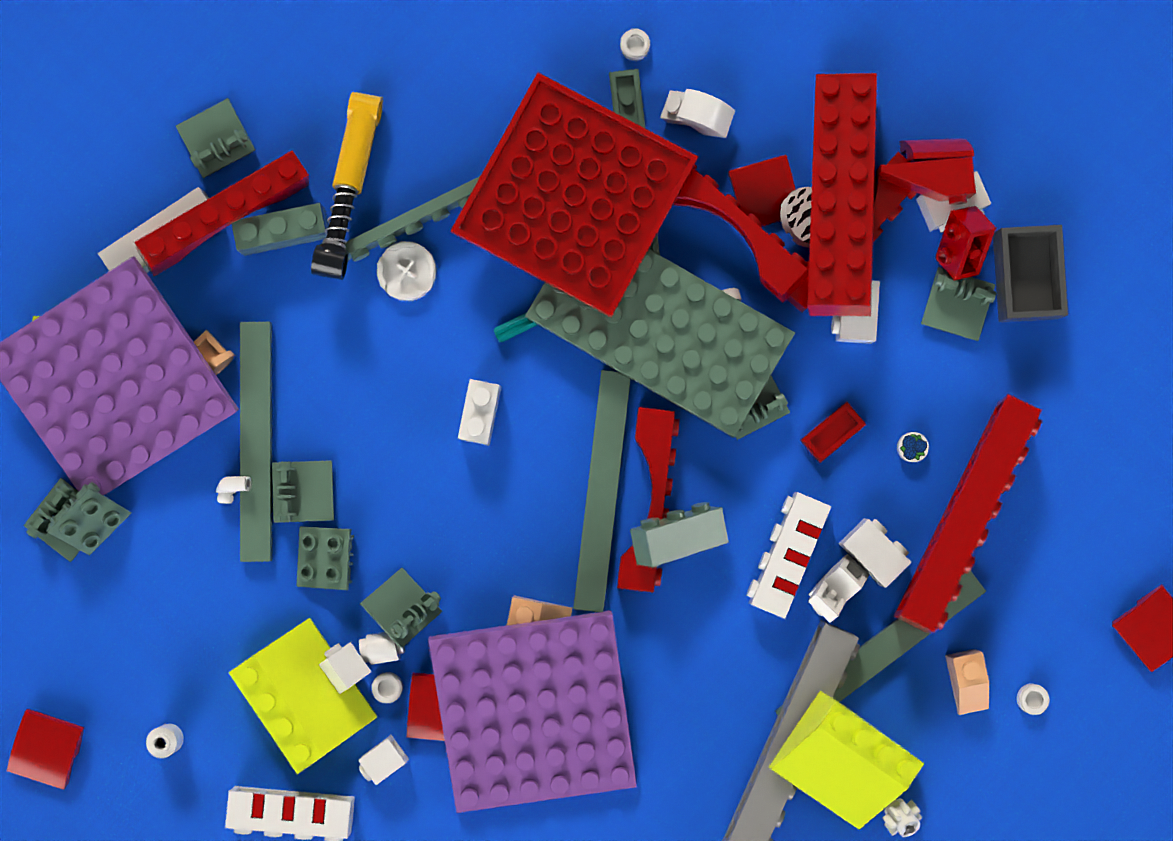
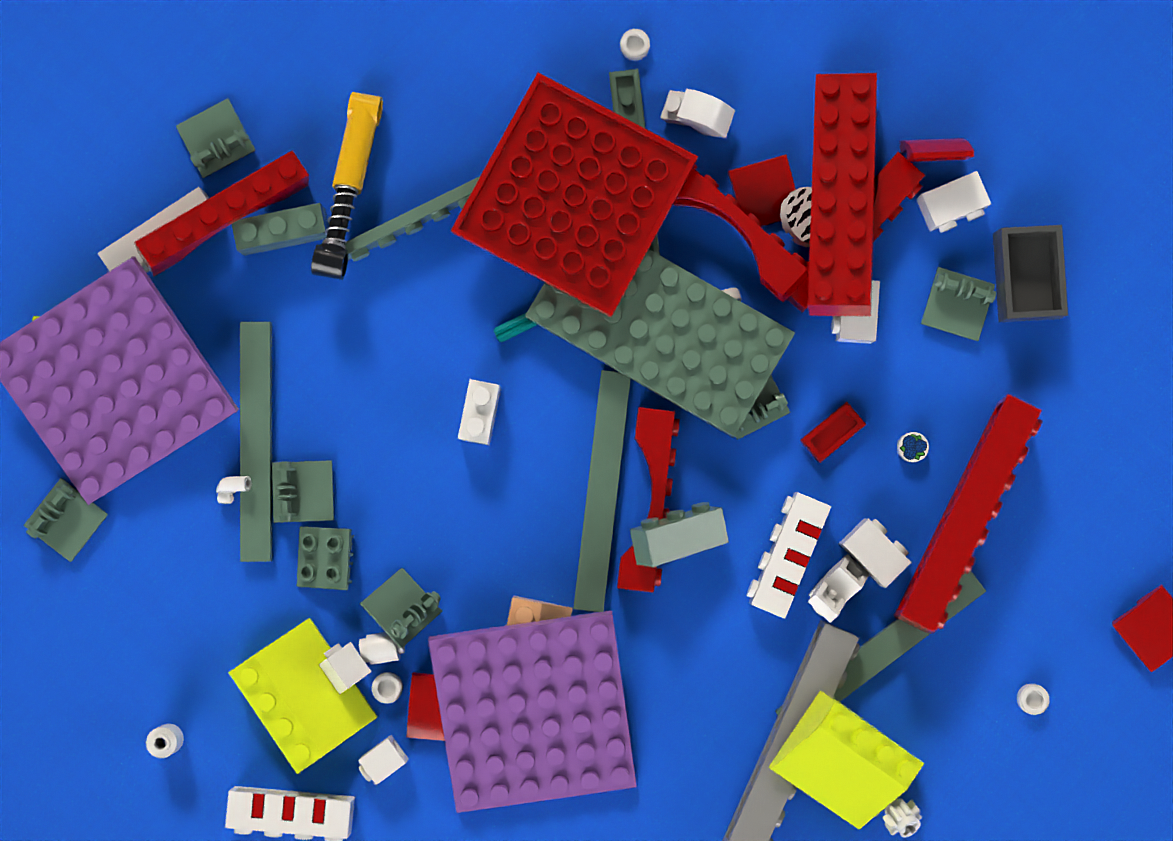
red slope [7,709,85,790] -> none
sand green hinge [46,482,131,556] -> none
light nougat tile [194,330,235,375] -> none
white tile [377,241,437,301] -> none
red slope [876,157,976,205] -> none
red brick [935,206,996,280] -> none
light nougat slope [945,649,989,715] -> none

